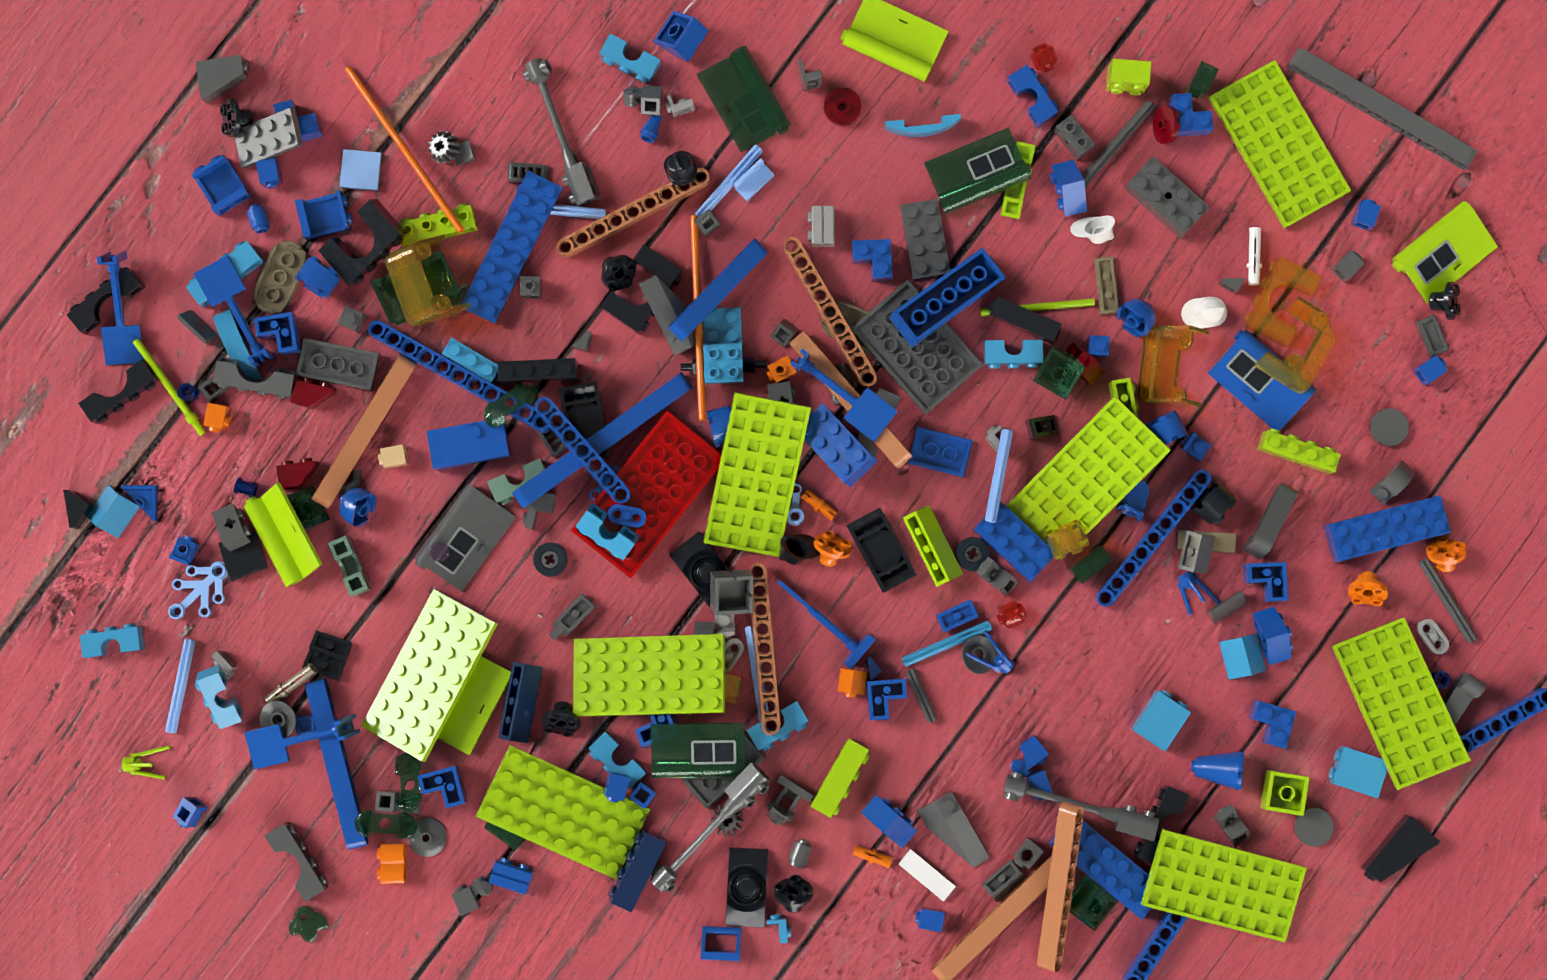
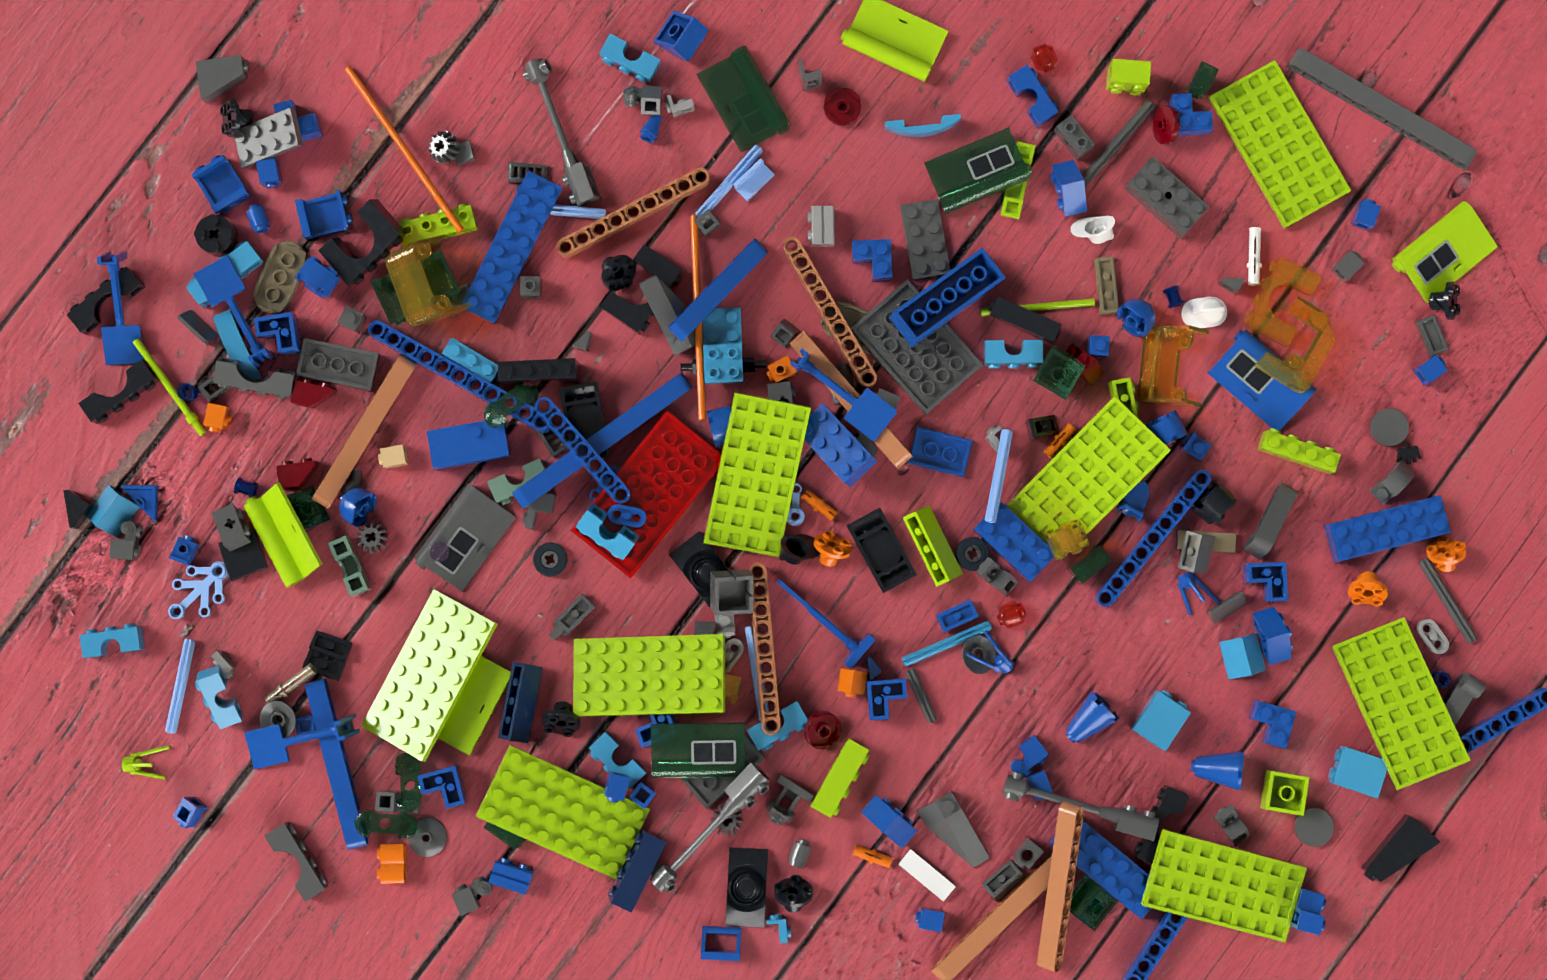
clear green plate [289,906,328,943] -> none
light blue tile [339,149,382,191] -> none
black piece [664,151,697,186] -> none
none -> dark grey brick [109,521,143,561]
none -> black brick [194,214,238,256]
none -> dark grey gear [355,521,389,554]
none -> dark red plate [804,711,841,750]
none -> orange pin [1043,423,1077,460]
none -> blue cone [1066,690,1120,743]
none -> clear blue bush [1162,285,1185,309]
none -> blue brick [1290,888,1326,936]
none -> black piece [1396,443,1422,465]

